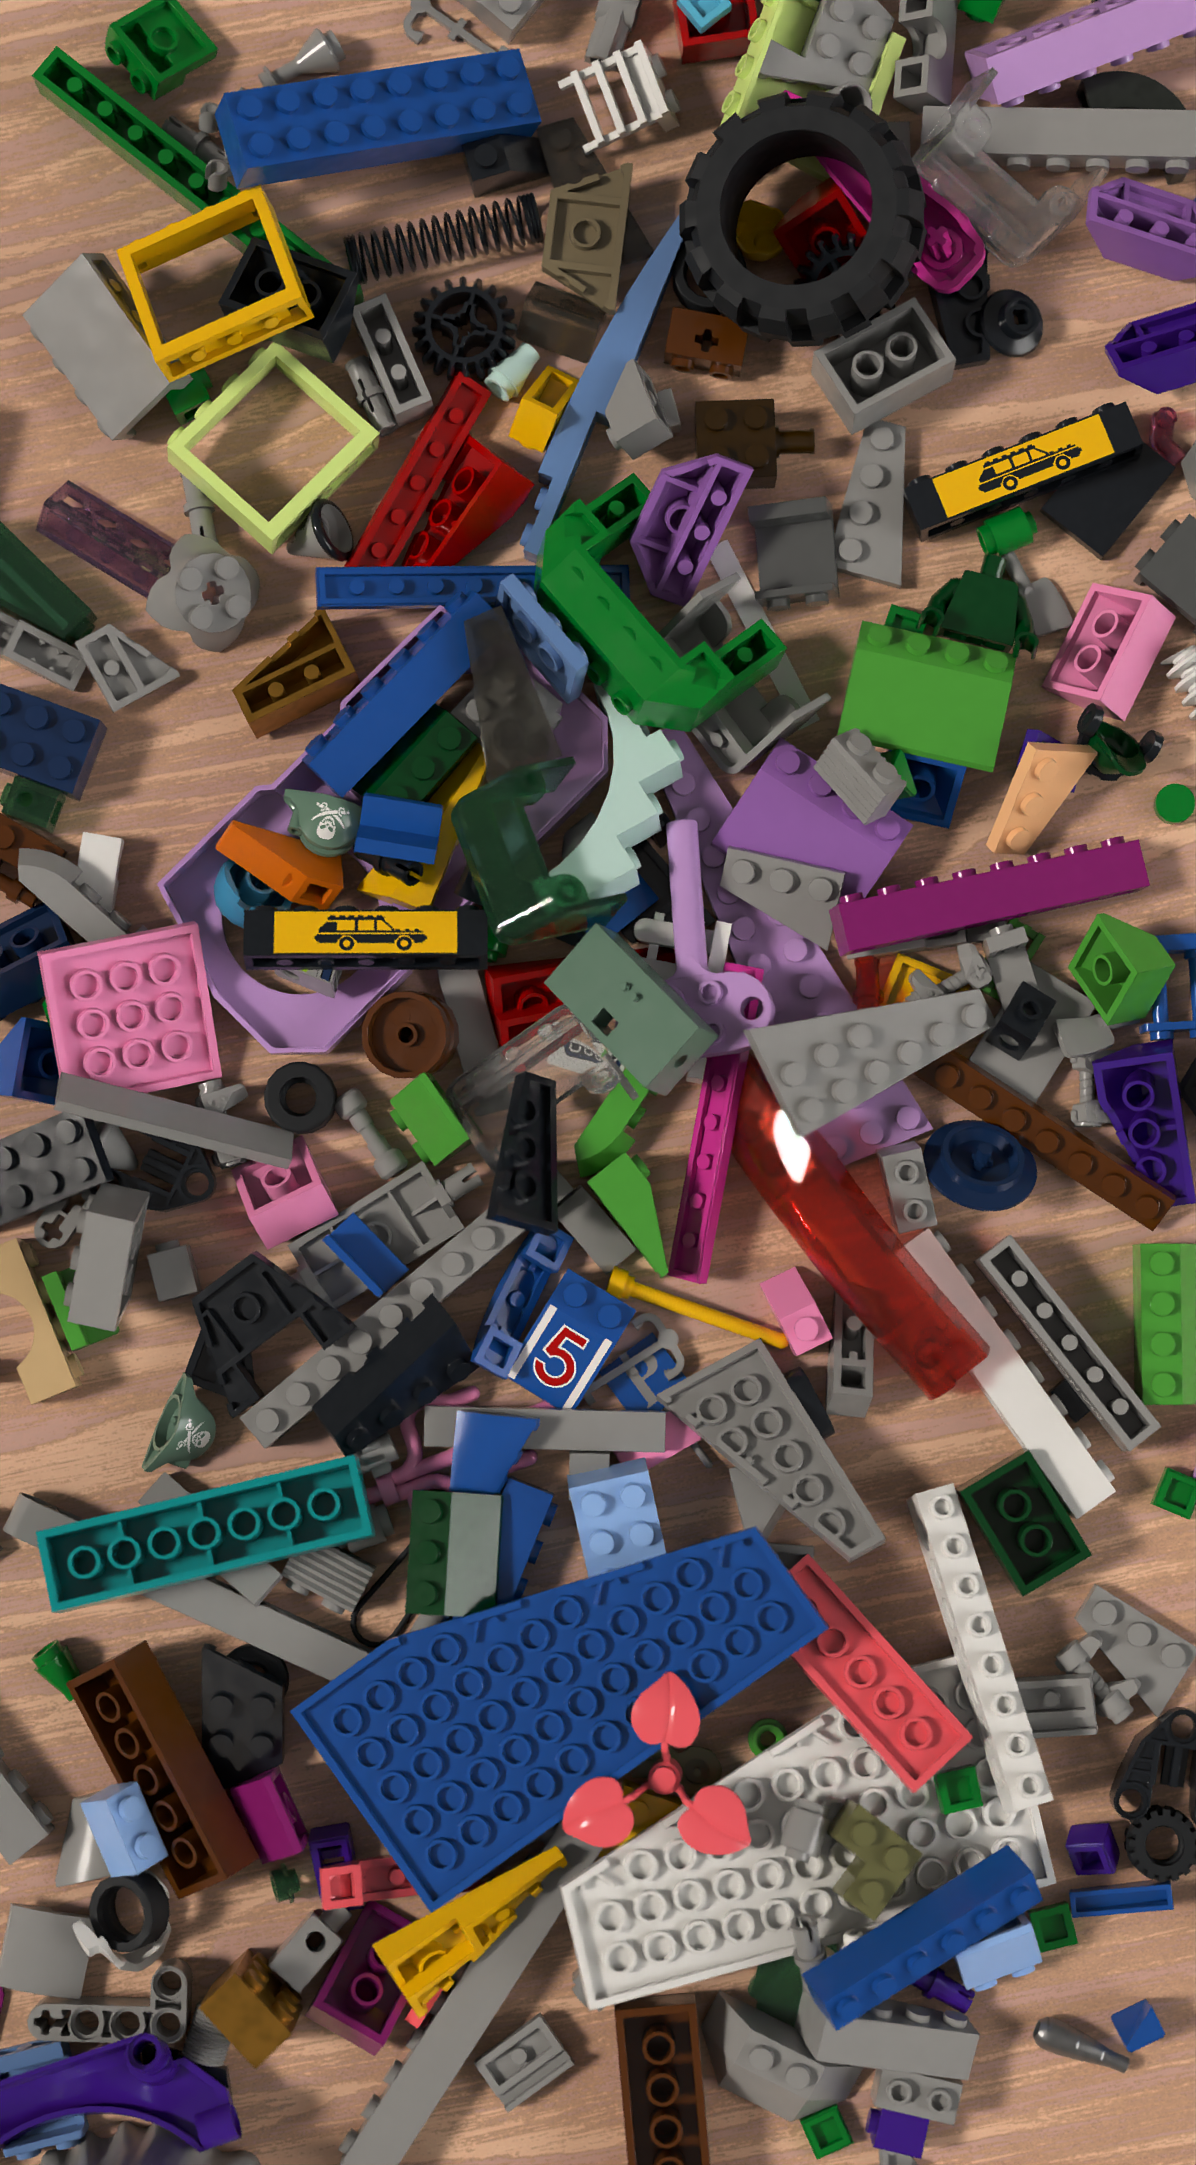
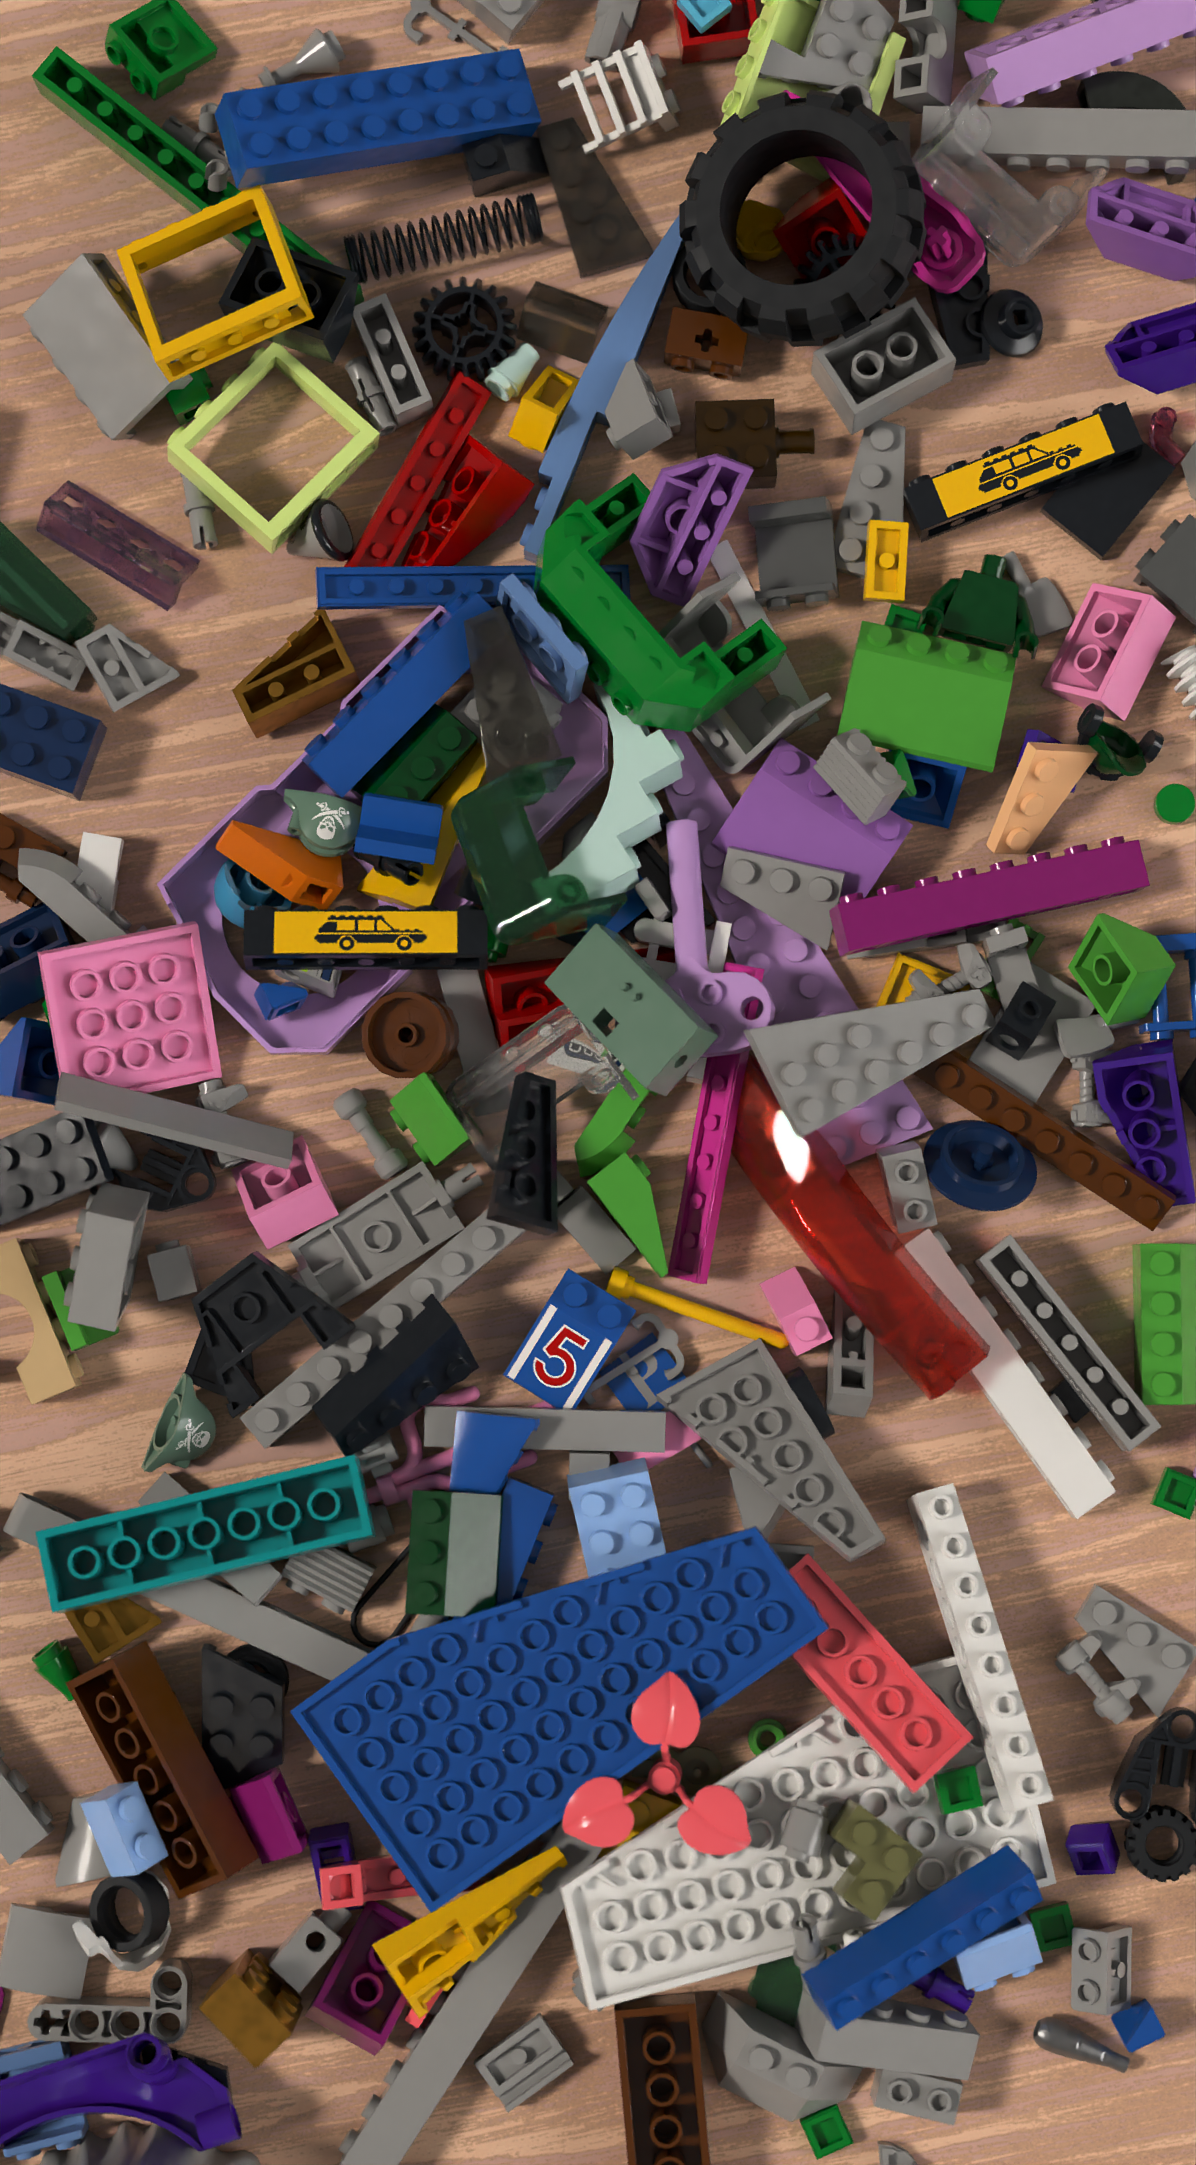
clear green brick [0,775,66,834] -> none
light grey beam [34,1190,91,1249] -> none
light grey brick [145,534,260,652] -> none
light grey piece [182,2001,230,2067] -> none
black tyre [264,1062,337,1134] -> none
clear green plate [269,1863,301,1903] -> none
blue panel [322,1212,409,1298] -> none
blue slope [470,1229,574,1380] -> none
dark tan wing [541,163,633,315] -> none
clear red pin [852,956,884,1010] -> none
dark purple brick [865,2107,930,2159] -> none
dark green brick [955,1448,1092,1597] -> none
green brick [976,506,1038,556] -> none
light grey plate [1015,1673,1099,1738] -> none
blue piece [1069,1879,1174,1918] -> none
none -> pearl gold wing [64,1597,162,1665]
none -> blue slope [254,981,308,1021]
none -> light grey tile [635,877,672,922]
none -> yellow plate [863,520,909,604]
none -> light grey bracket [1071,1924,1132,2016]

